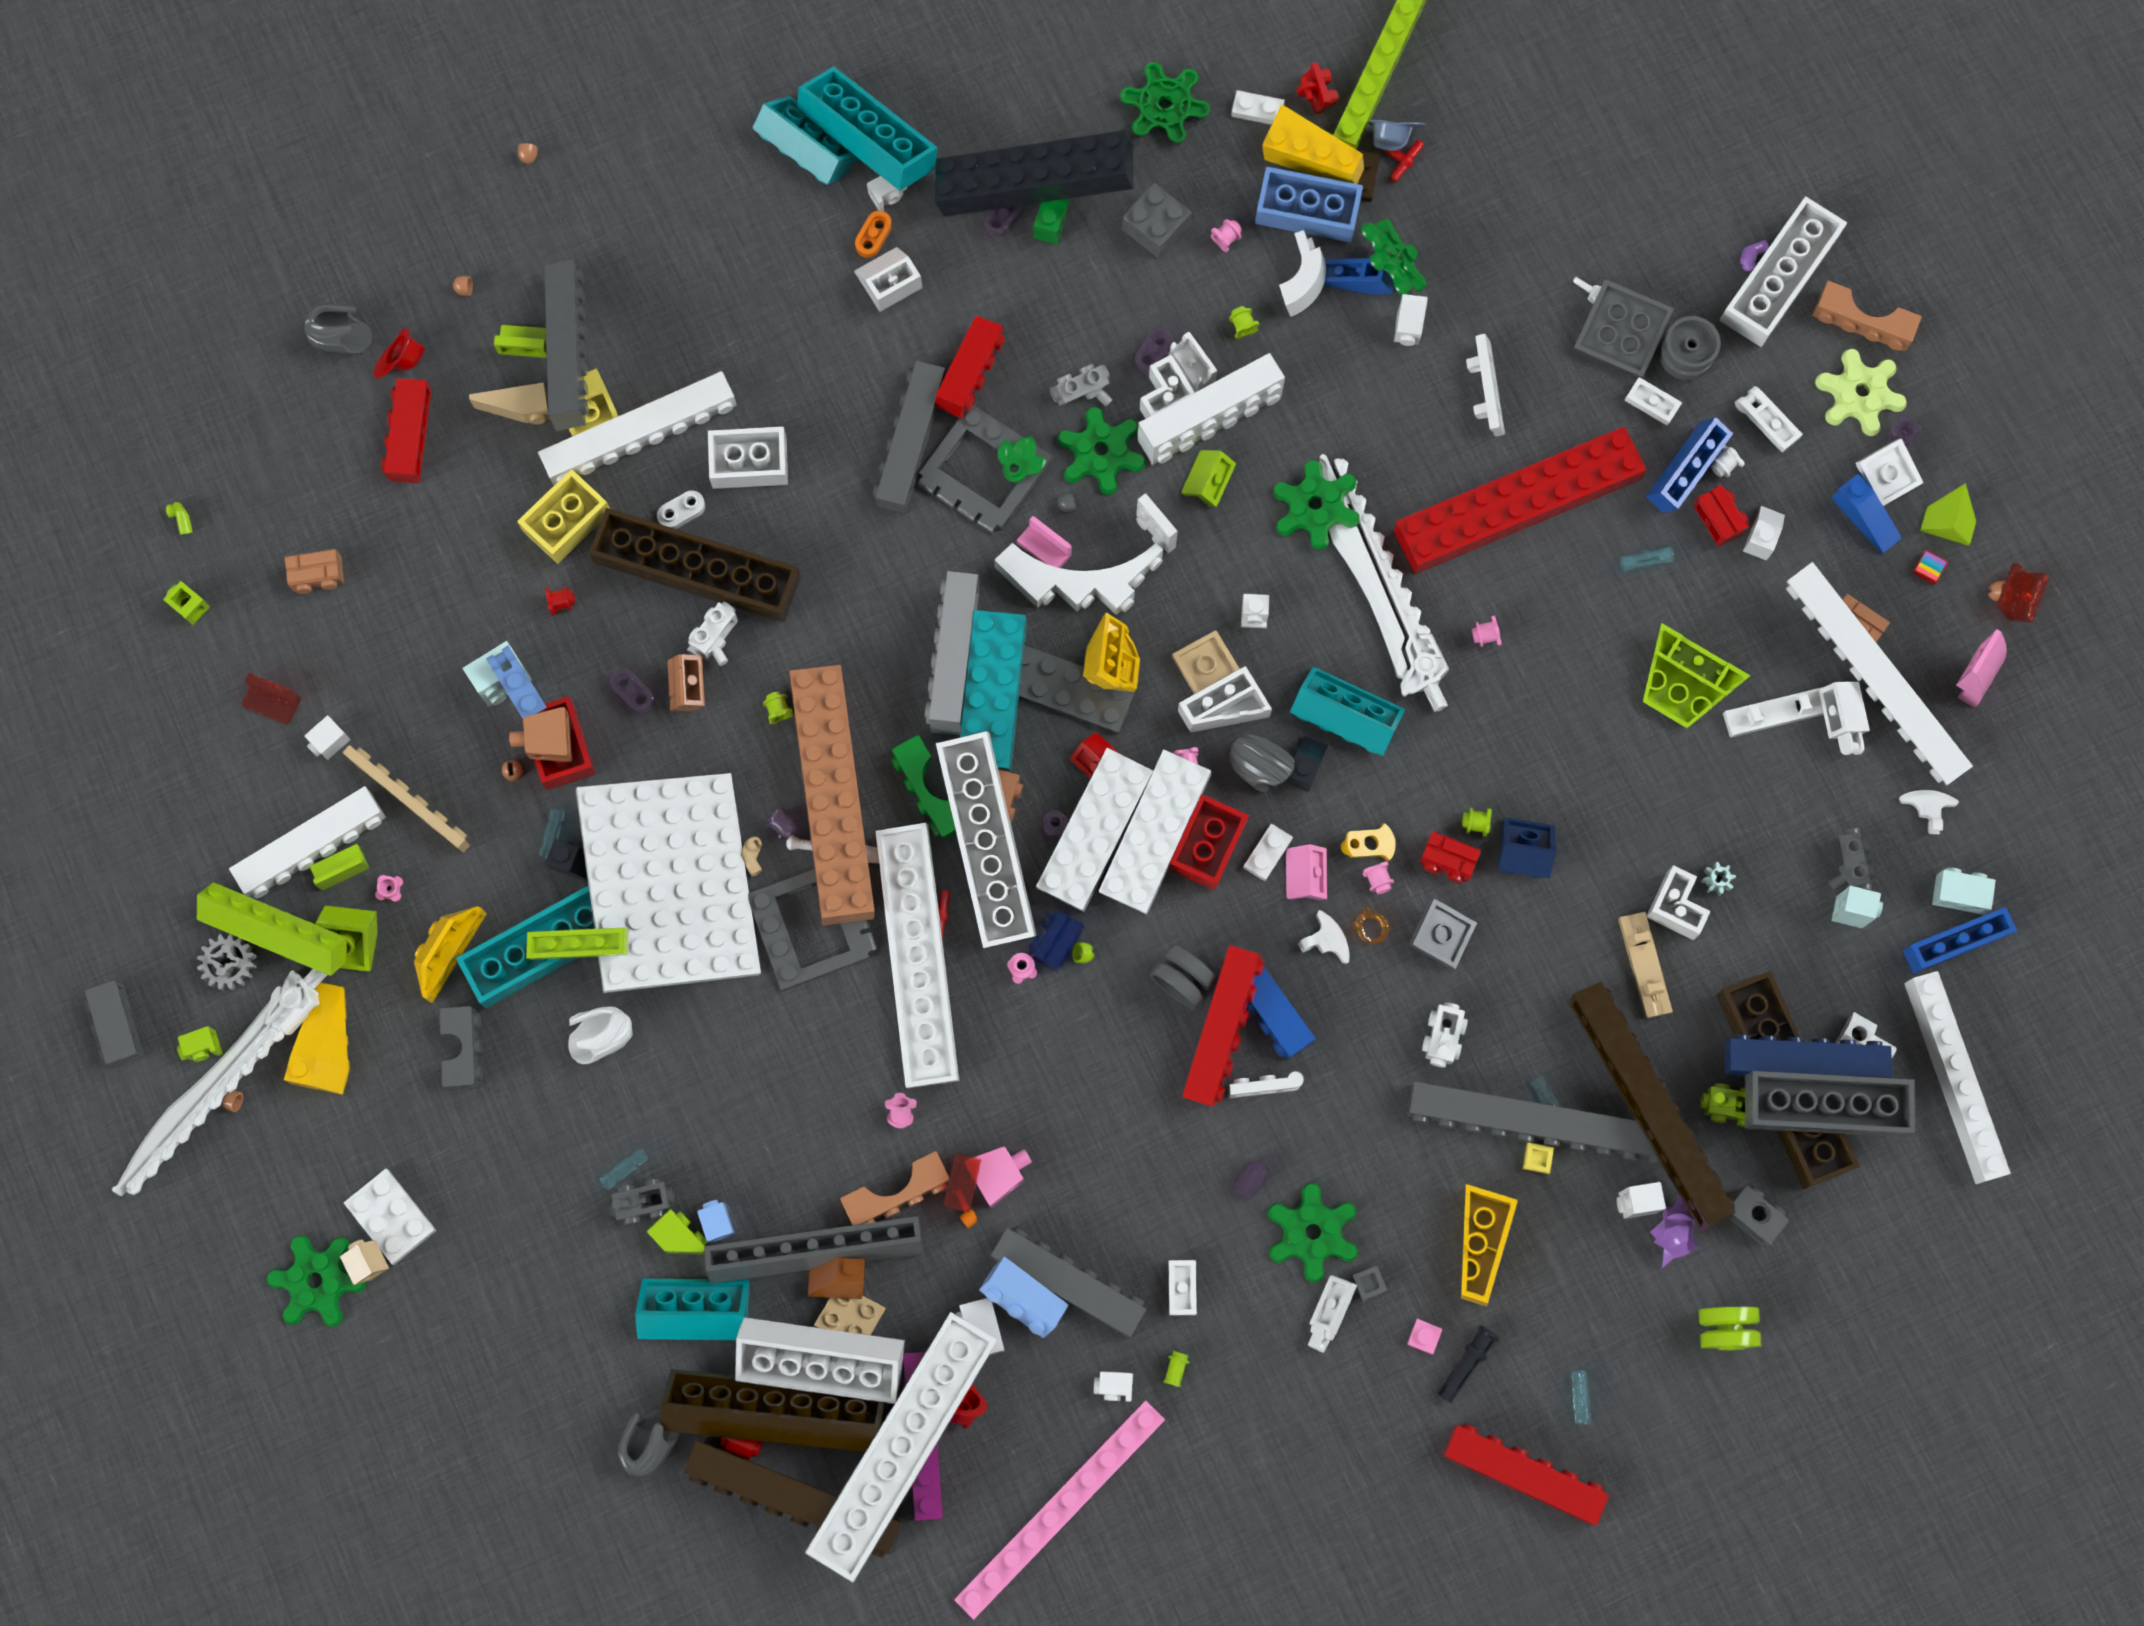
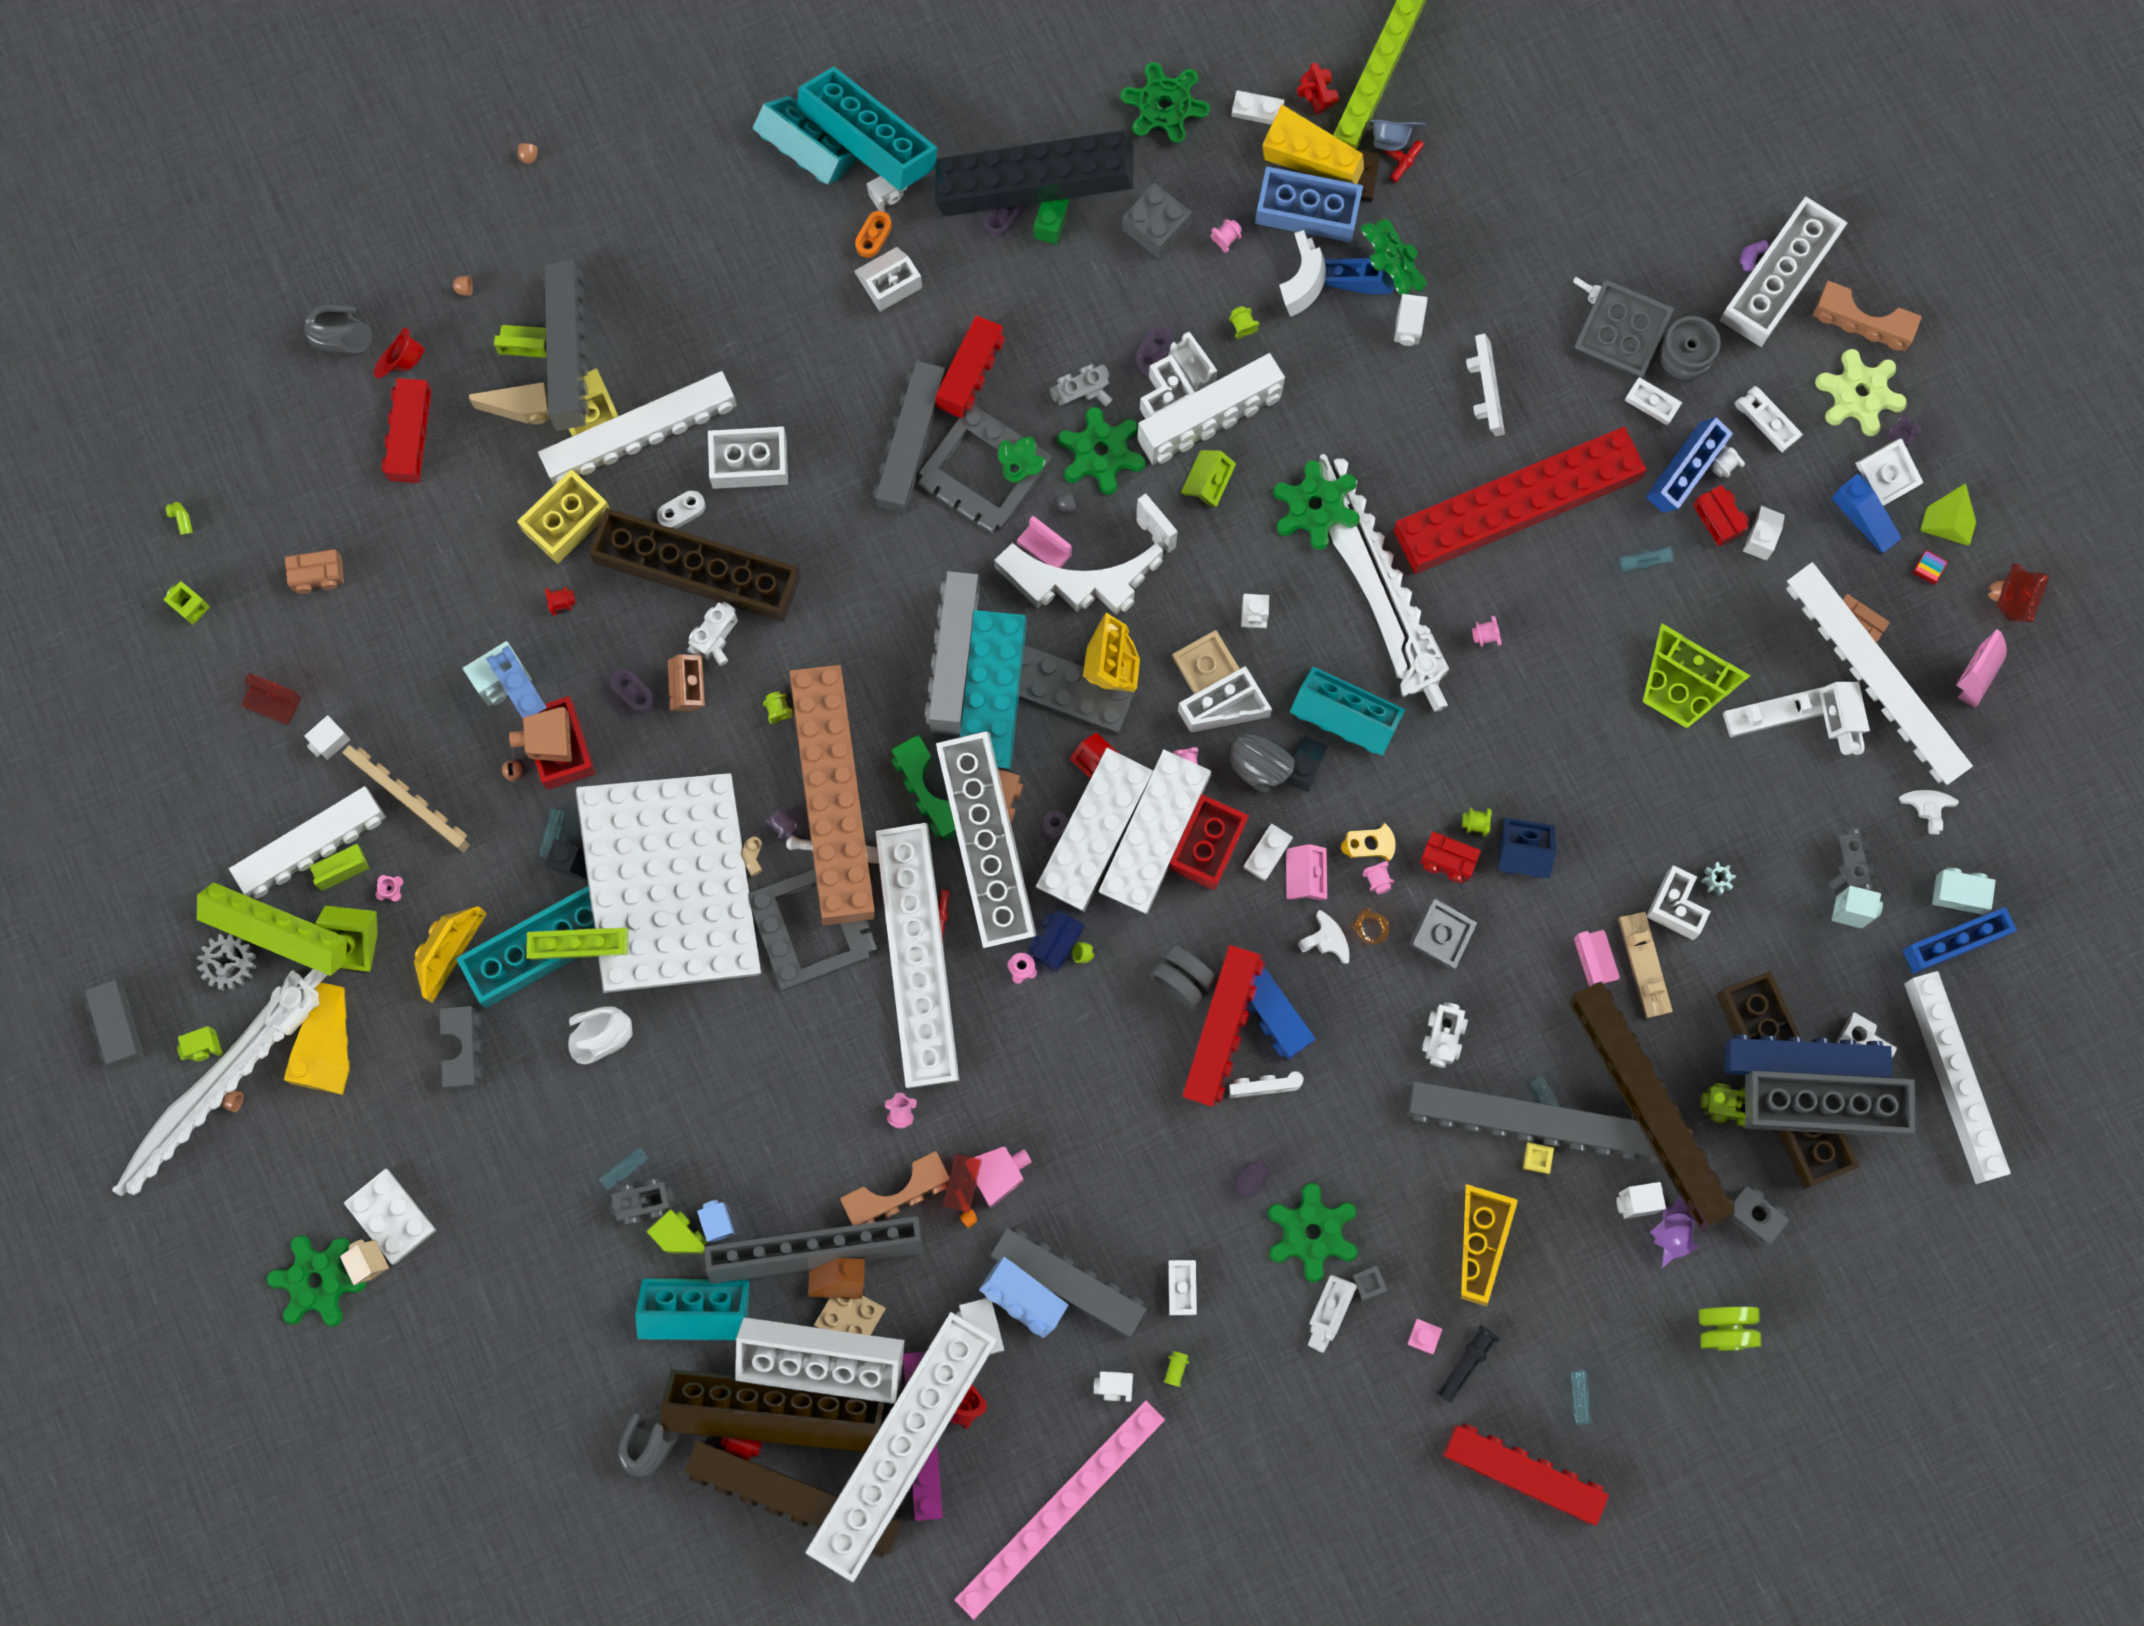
none -> bright pink panel [1574,930,1620,987]

